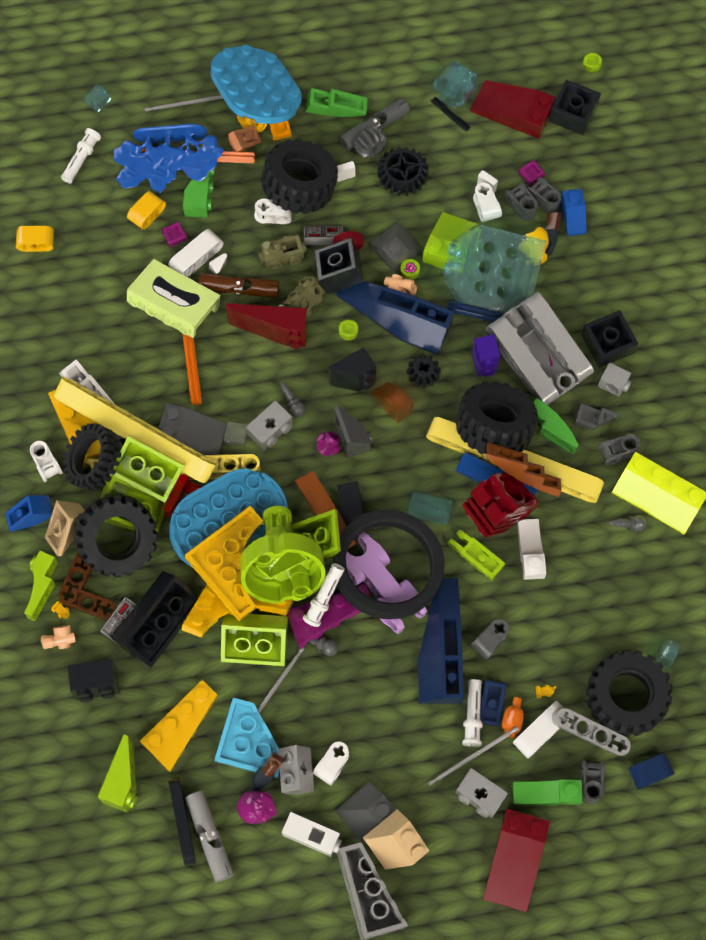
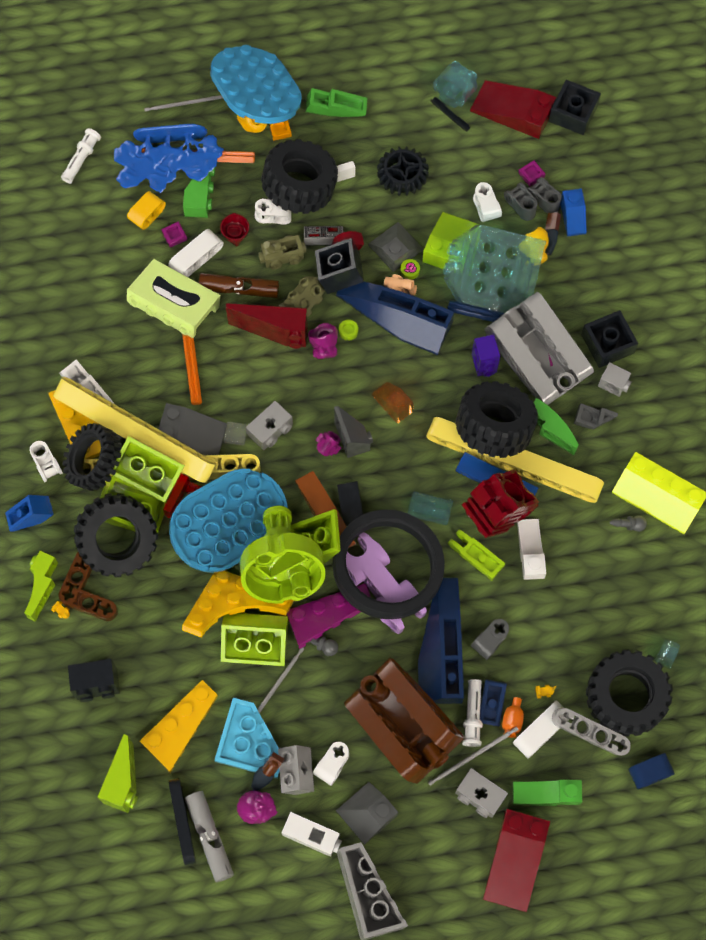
yellow beam [16,226,54,252] -> none
light nougat plate [41,625,75,649] -> none
tan slope [45,500,84,556] -> none
clear light blue brick [83,85,111,112] -> none
slope [101,597,136,646] -> none
black slope [111,571,199,668] -> none
yellow plate [184,506,264,621] -> none
white slope [209,253,227,274] -> none
nougat slope [228,125,262,152] -> none
dark grey bar [280,382,306,417] -> none
white pin [303,563,345,627] -> none
black slope [329,347,377,392] -> none
dark grey piece [339,98,410,151] -> none
dark grey gear [354,126,387,159] -> none
tan slope [363,809,429,870] -> none
black gear [407,353,441,389] -> none
white tile [477,170,498,193] -> none
dark orange slope [487,443,562,497] -> none
dark grey piece [580,760,605,805] -> none
lime tile [583,53,602,72] -> none
dark grey piece [598,434,640,466] -> none
none -> dark red hat [220,213,249,247]
none -> magenta hair [308,323,338,359]
none -> reddish brown panel [344,657,465,784]

